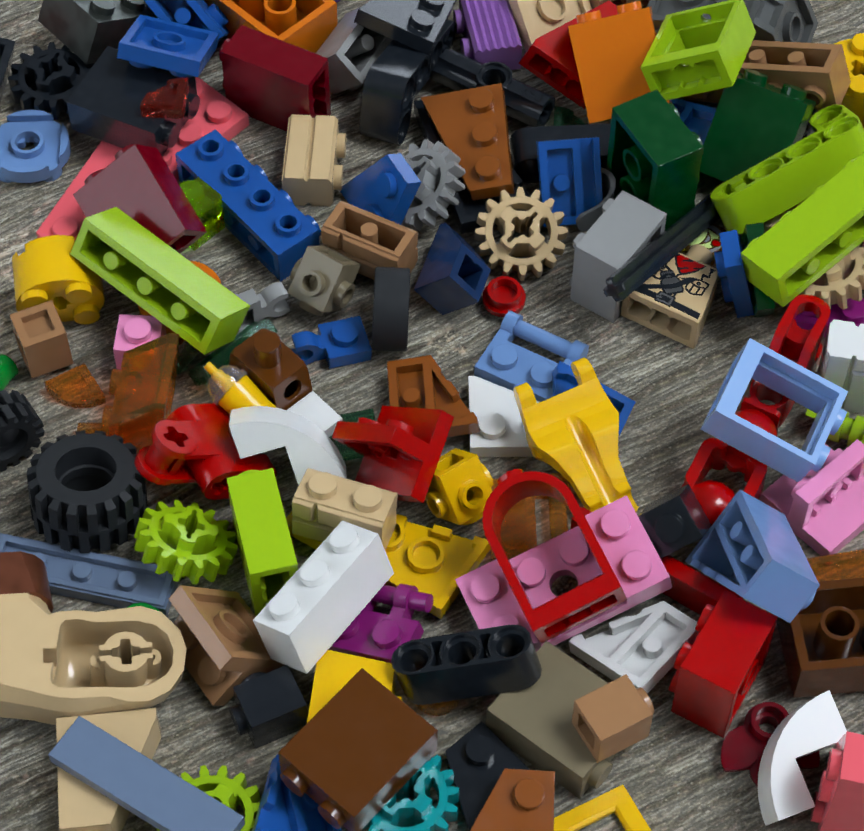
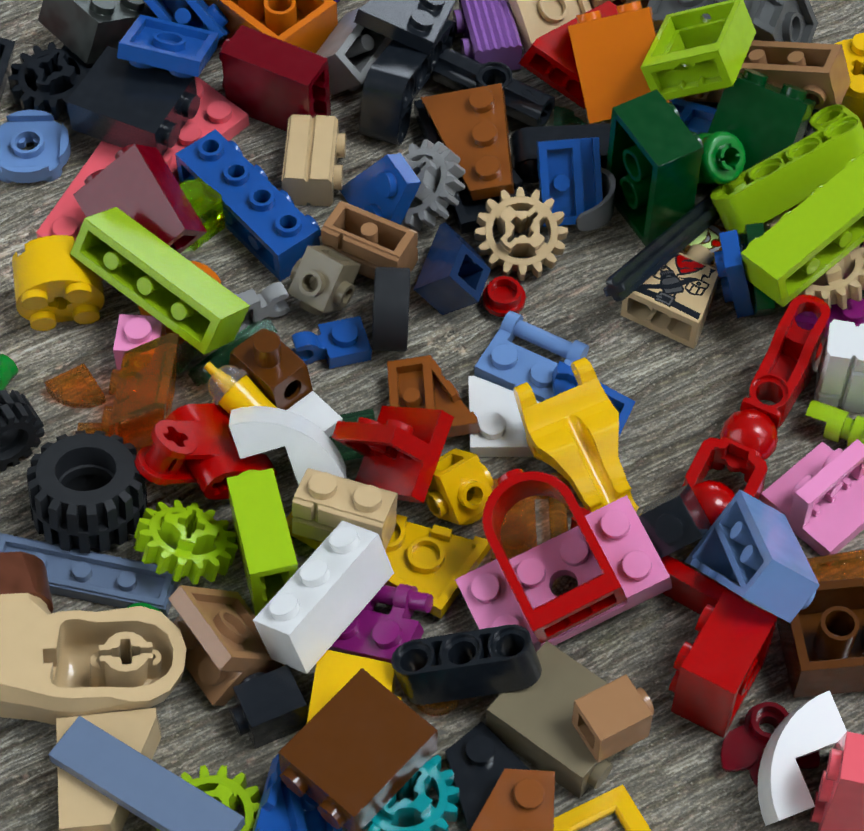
medium nougat brick [9,300,74,378] -> none
clear red tile [140,78,189,119] -> none
light grey container [569,190,667,323] -> none
white wing [569,601,699,694] -> none
light blue window [701,338,848,482] -> none
none -> green piece [698,131,746,185]

